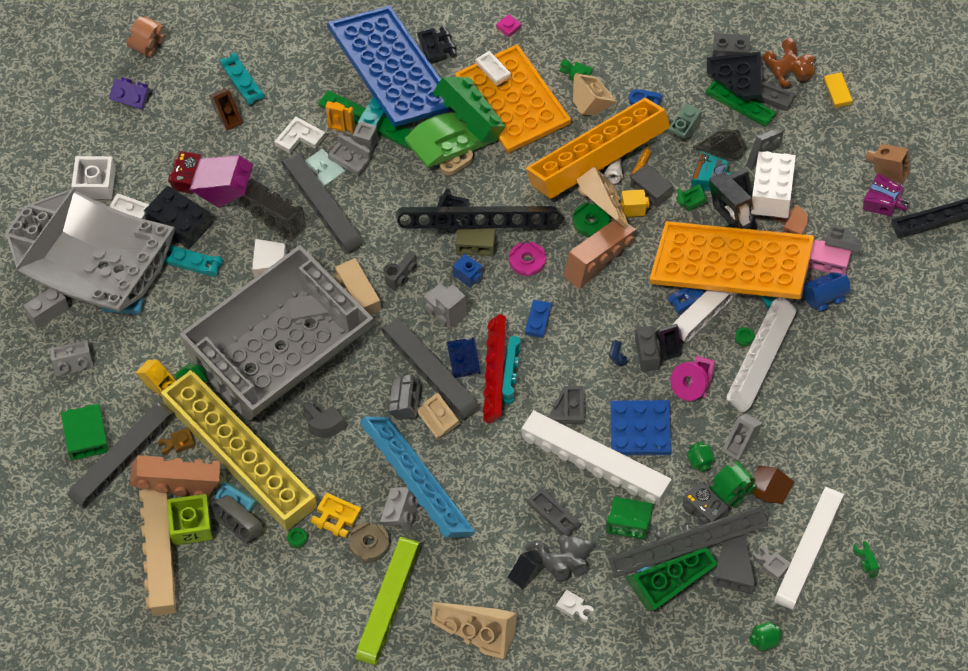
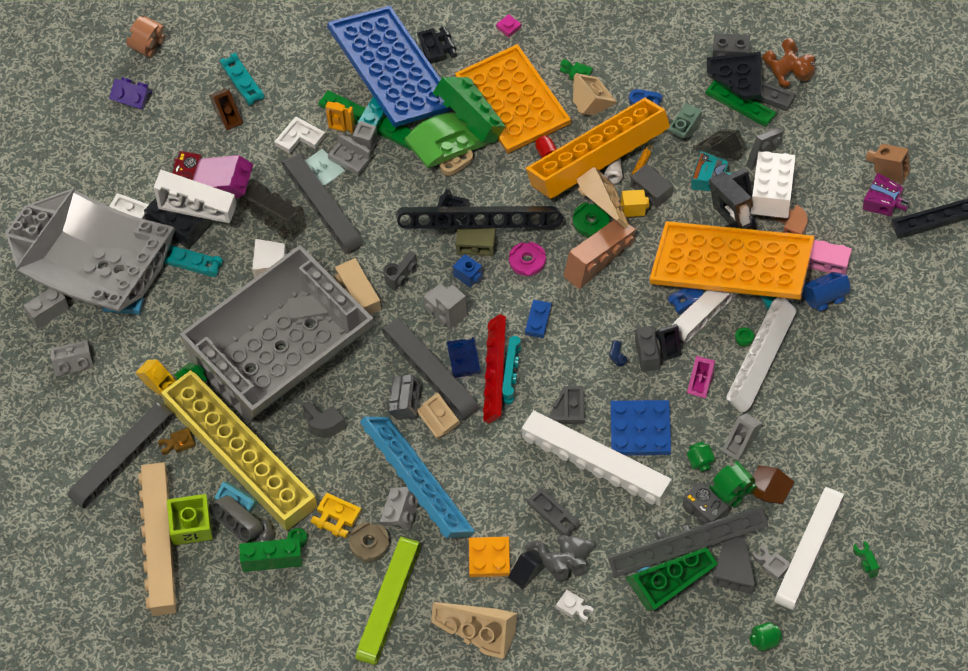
green brick [61,404,109,461] -> none
white brick [71,156,116,199] -> none
nougat wedge [130,455,220,497] -> none
white plate [475,51,511,86] -> none
green bracket [606,497,653,540] -> none
dark pink tile [670,362,709,401] -> none
green bracket [676,184,708,211] -> none
yellow tile [824,72,853,108] -> none
dark grey wing [825,225,862,252] -> none
none -> white wedge [154,170,236,223]
none -> green brick [239,538,303,572]
none -> dark grey arm [256,519,275,542]
none -> light orange plate [469,537,510,577]
none -> red brick [535,136,557,159]

